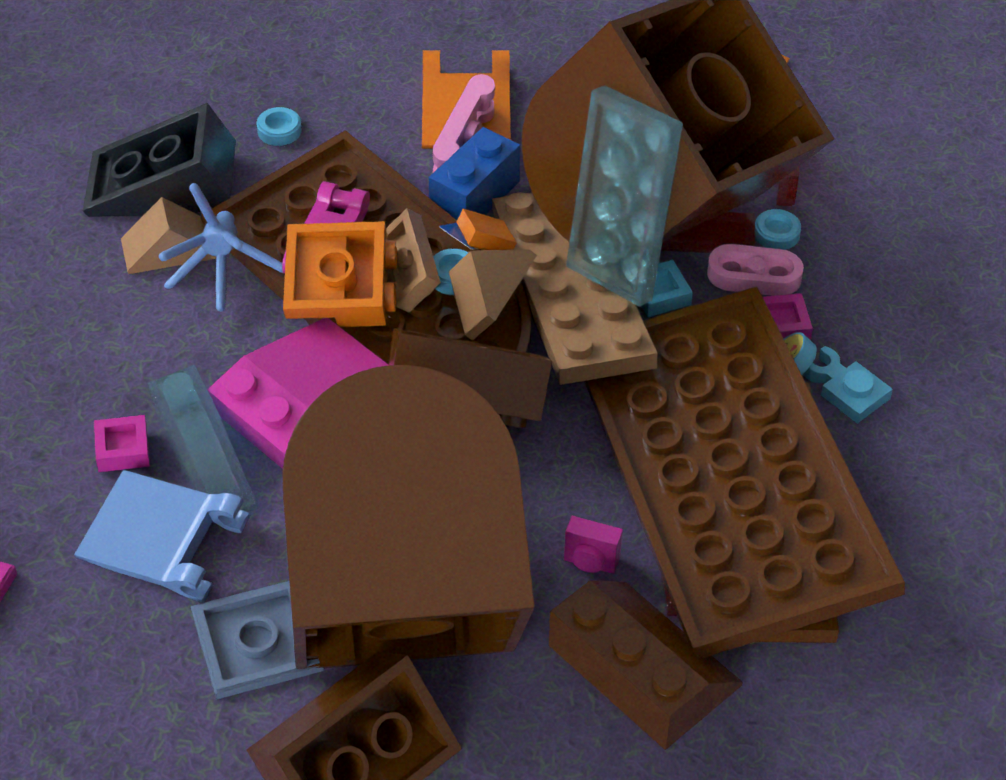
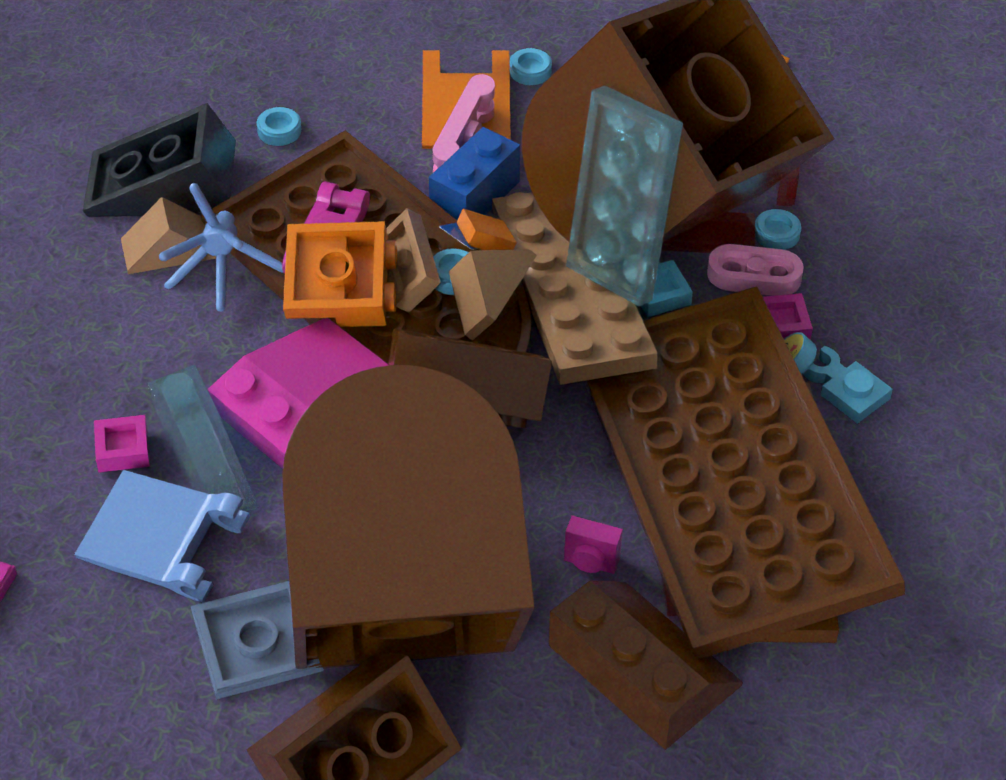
none -> medium azure tile [510,48,552,85]

